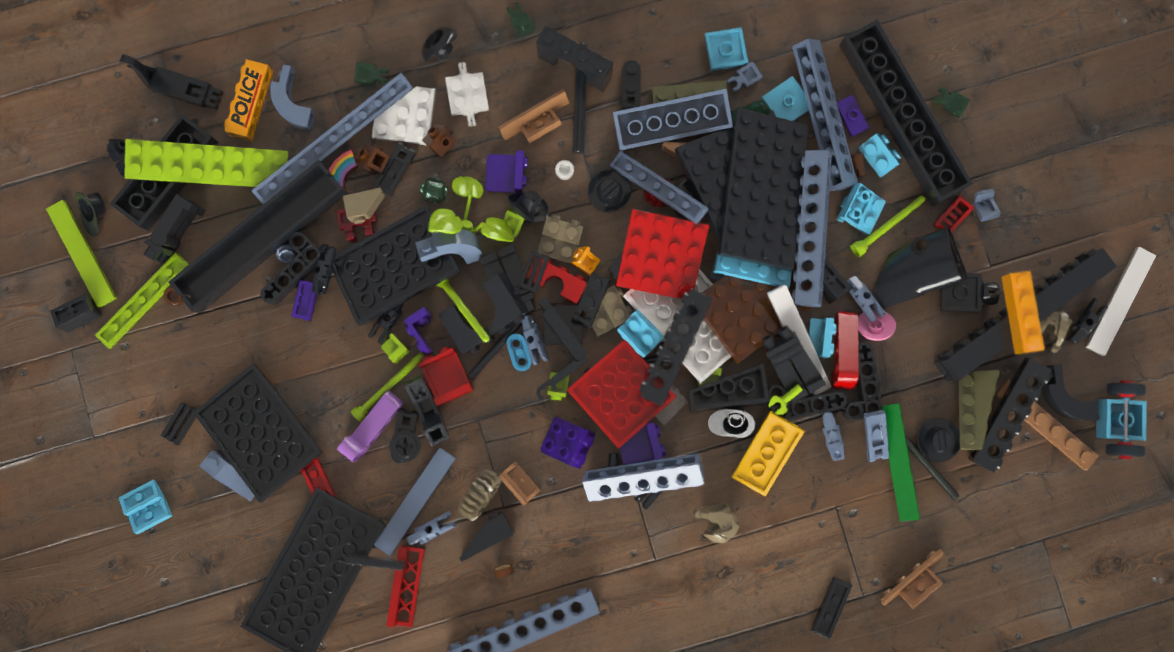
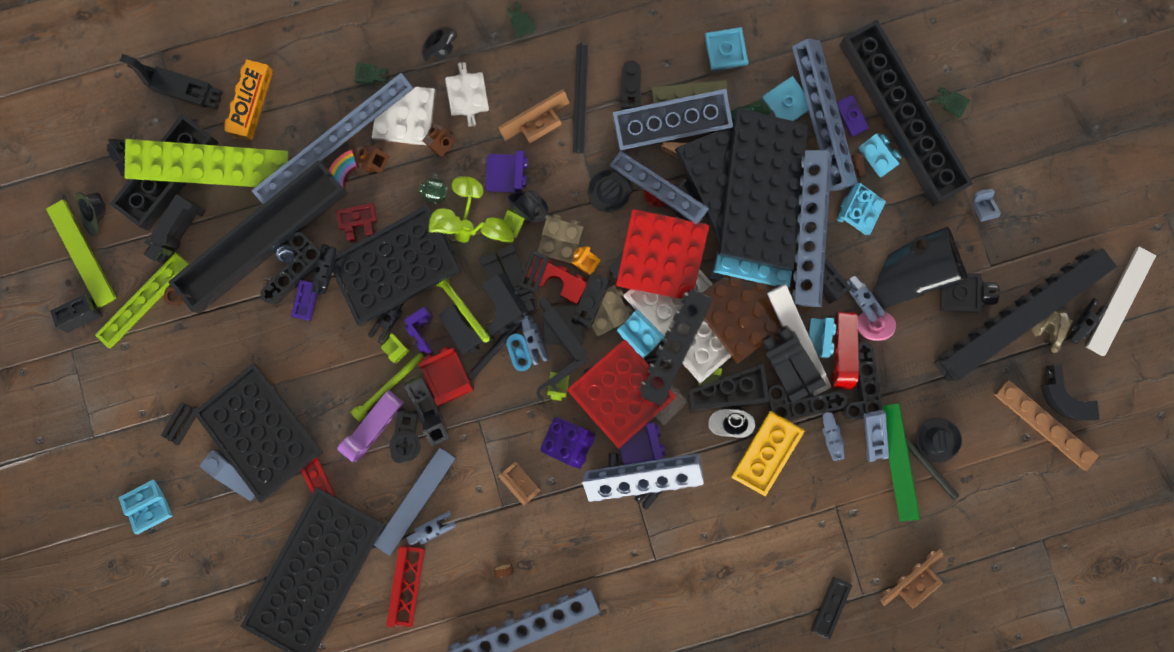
sand blue arch [270,64,316,132] -> none
dark tan slope [343,188,385,224] -> none
black tile [344,554,409,570] -> none
black plate [373,142,417,196] -> none
sand blue arch [416,229,484,264] -> none
dark tan gear [458,469,501,521] -> none
black slope [459,511,515,562] -> none
black arch [536,26,613,92] -> none
white tile [555,160,574,180] -> none
dark tan helmet [693,504,740,543] -> none
sand blue plate [727,61,763,93] -> none
lime bar [769,384,803,415] -> none
lime piece [850,195,926,257] -> none
red slope [933,195,975,232] -> none
olive wing [959,370,1000,450] -> none
black brick [968,357,1052,473] -> none
light orange brick [1001,271,1044,354] -> none
brick [1096,380,1147,460] -> none

